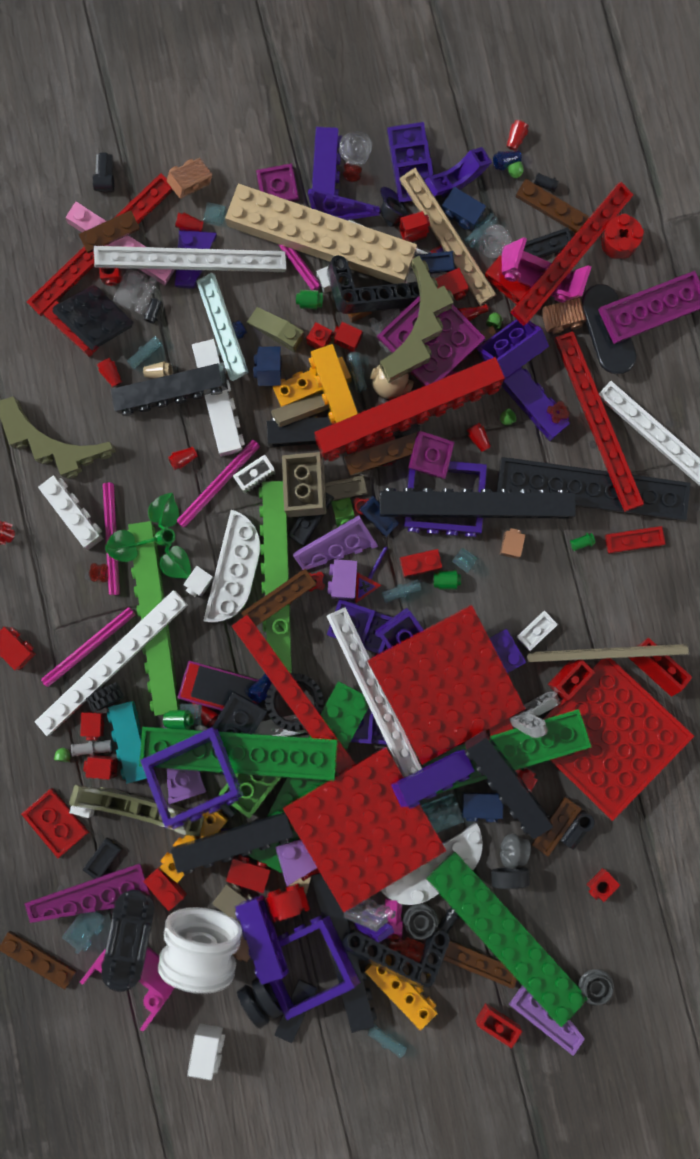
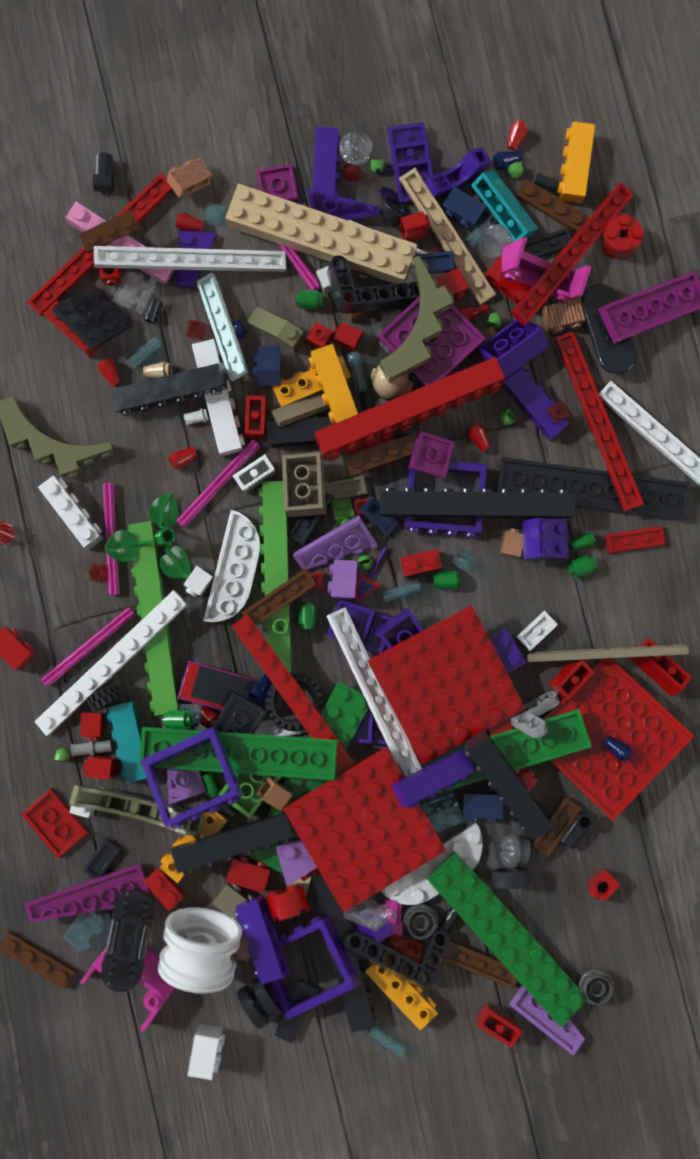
none -> white pin [184,408,209,426]
none -> clear red plate [186,320,206,339]
none -> green pin [202,773,220,799]
none -> red brick [245,396,267,439]
none -> nougat brick [256,777,292,811]
none -> green brick [298,602,318,630]
none -> bright green hinge [357,555,372,571]
none -> bright green hinge [371,159,386,174]
none -> teal brick [471,170,538,242]
none -> dark purple brick [522,518,568,561]
none -> light orange brick [558,121,595,204]
none -> green brick [567,555,597,579]
none -> clear blue cone [602,735,634,763]

